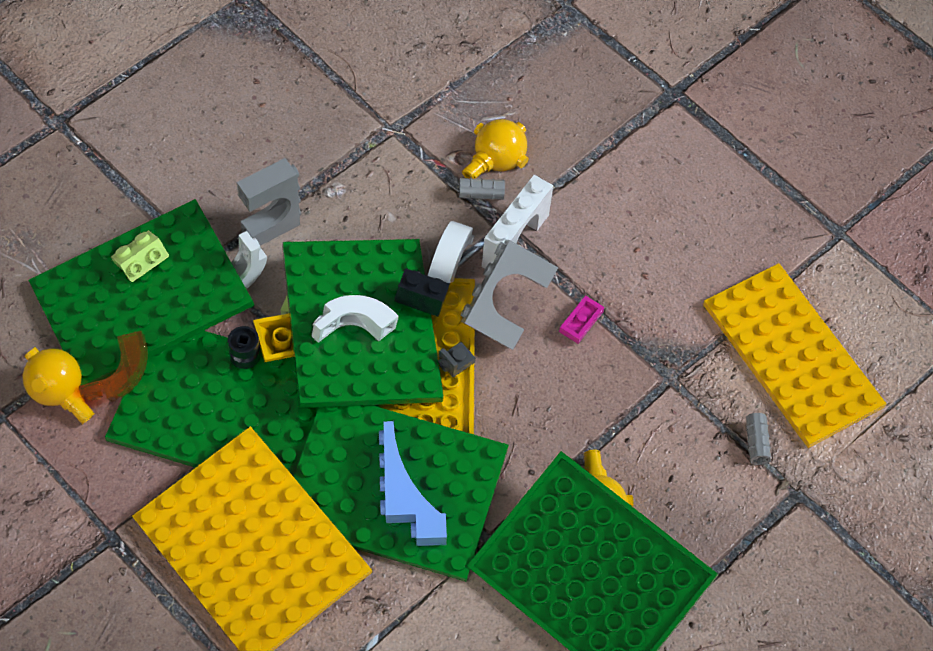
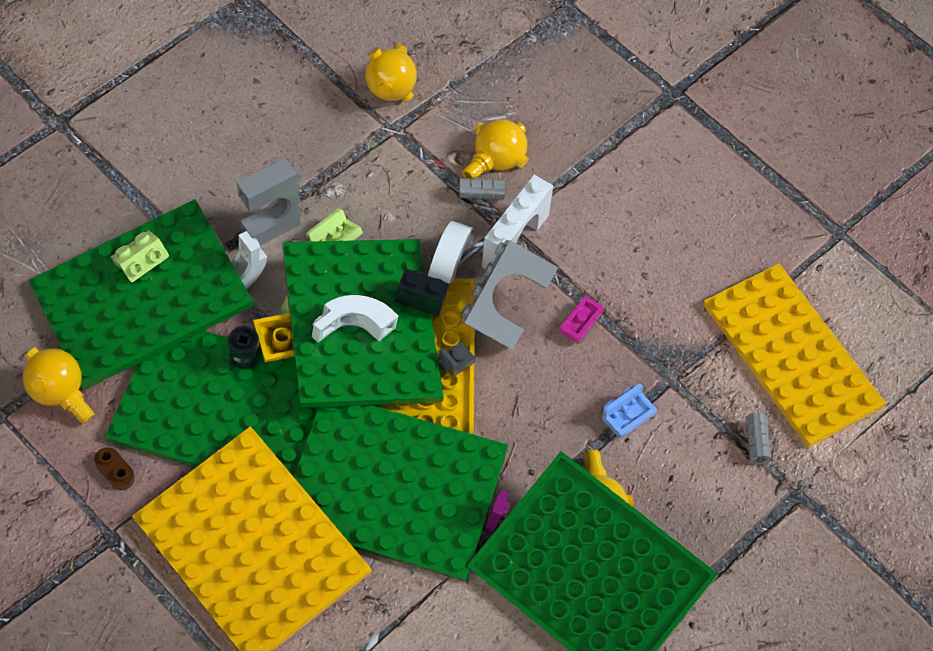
clear orange arch [79,331,148,401] -> none
light blue arch [379,421,447,546] -> none
none -> reddish brown plate [94,447,135,490]
none -> yellowish green bracket [306,208,363,241]
none -> yellow piece [365,44,417,103]
none -> magenta plate [484,490,511,533]
none -> light blue bracket [602,383,657,439]

